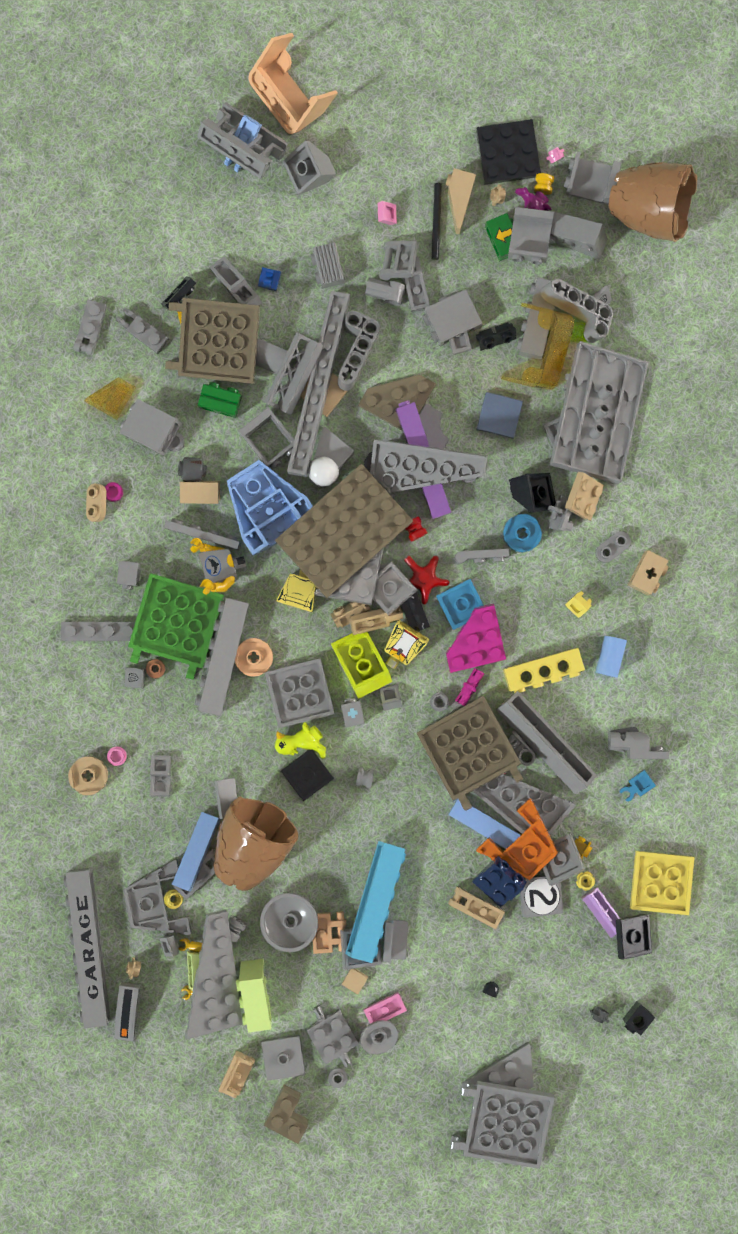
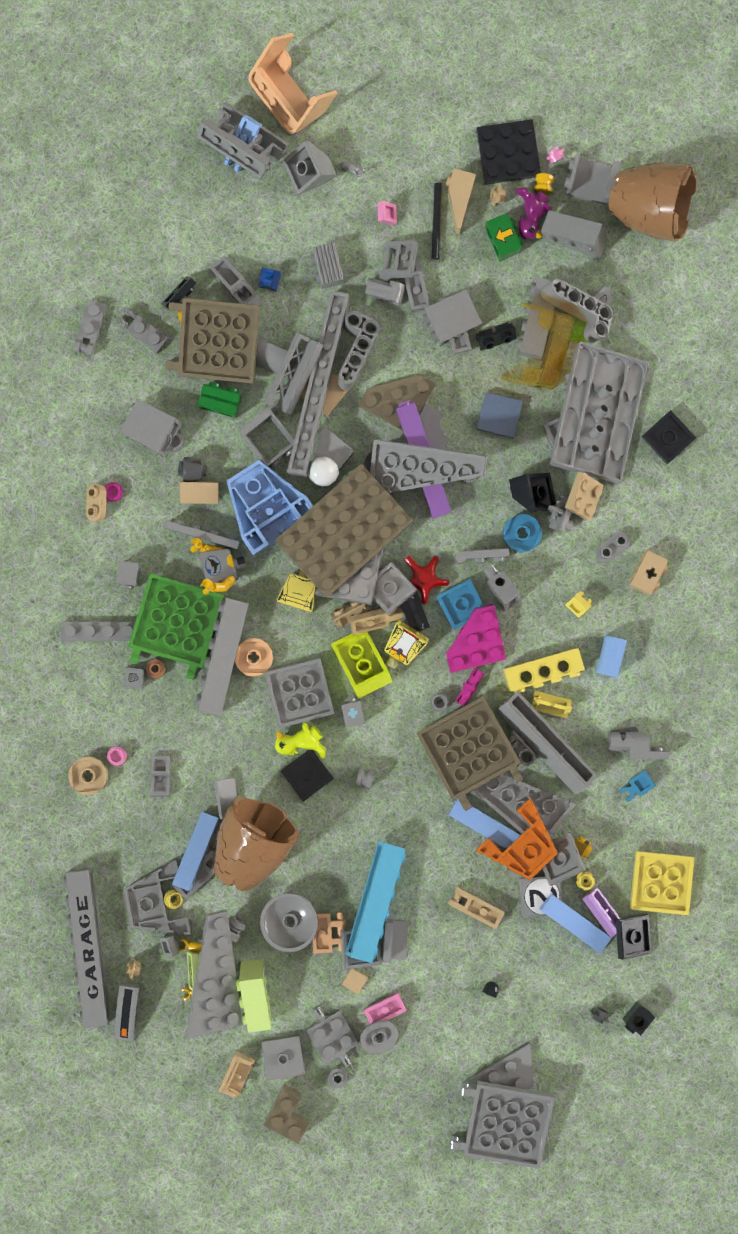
clear yellow wing [84,377,136,420] -> none
light grey slope [379,684,402,711] -> none
red wheel [405,516,428,542] -> none
dark blue plate [472,856,527,908] -> none
light grey panel [508,207,554,265] -> none
none -> light grey piece [341,161,366,177]
none -> light grey torso [484,565,521,611]
none -> light yellow hinge [531,691,572,718]
none -> light blue tile [539,893,612,954]
none -> black plate [641,410,696,464]

